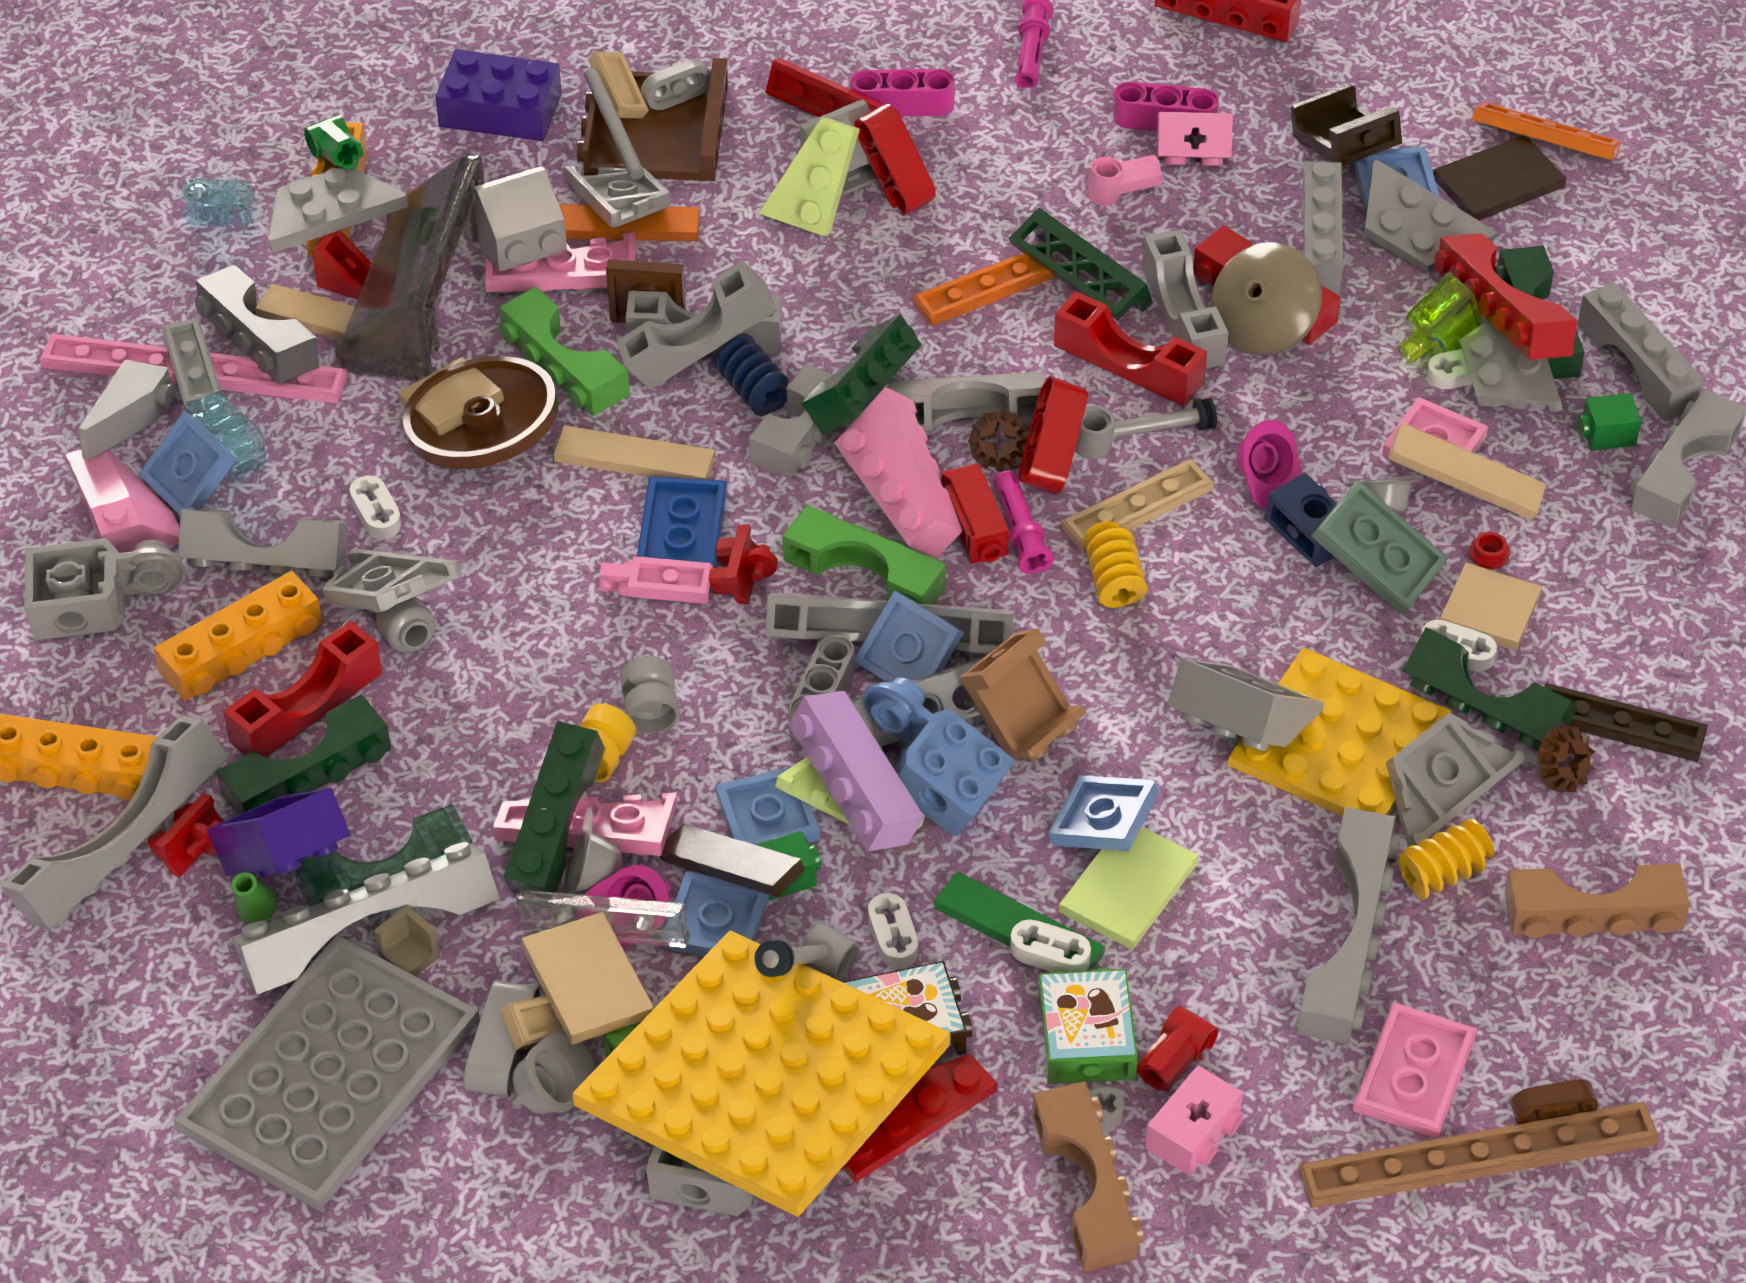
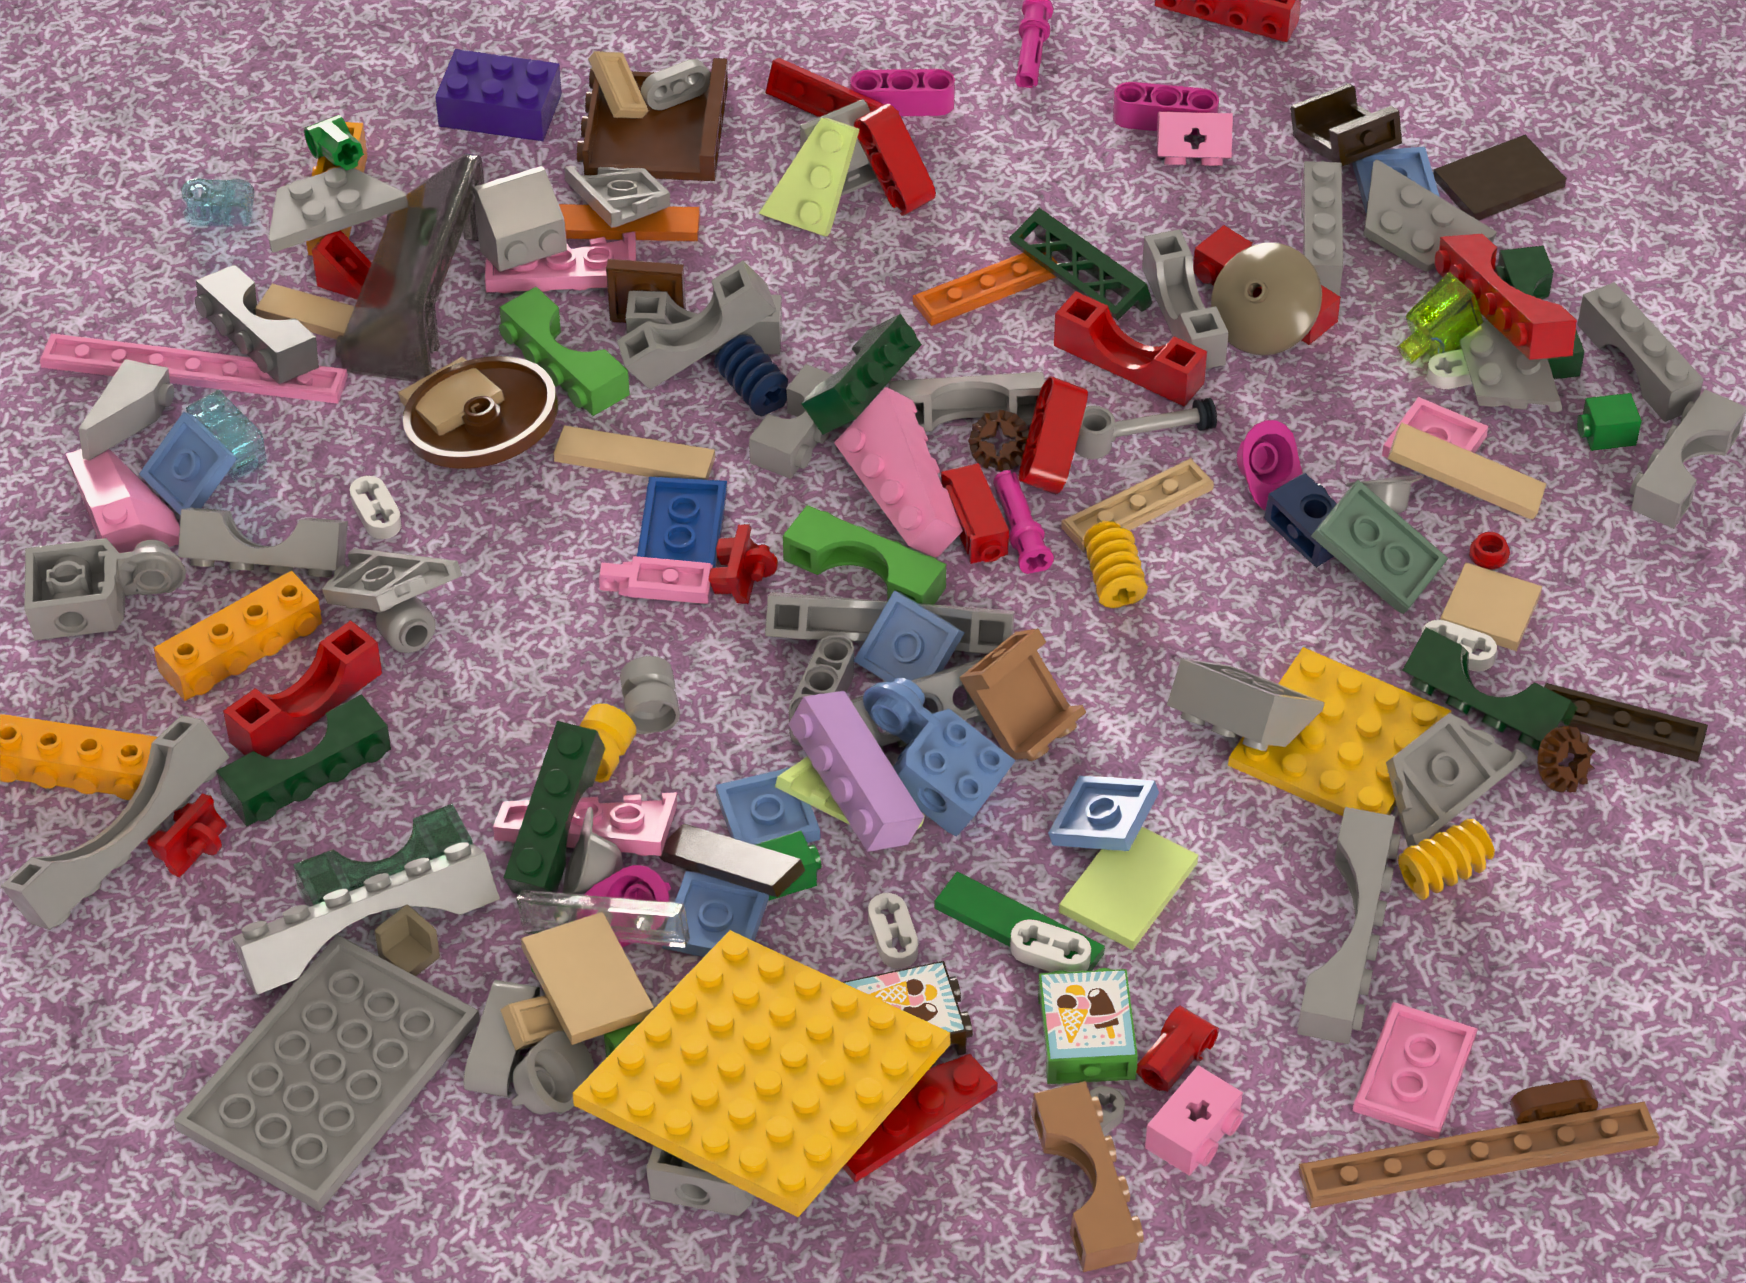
light grey tile [161,318,224,414] -> none
dark purple piece [207,787,350,877] -> none
bright green cone [231,872,277,923] -> none
light grey bar [584,68,644,179] -> none
light grey piece [754,922,860,981] -> none
bright pink piece [1088,155,1163,206] -> none
orange tile [1472,102,1622,160] -> none
medium nougat arch [1504,864,1690,938] -> none

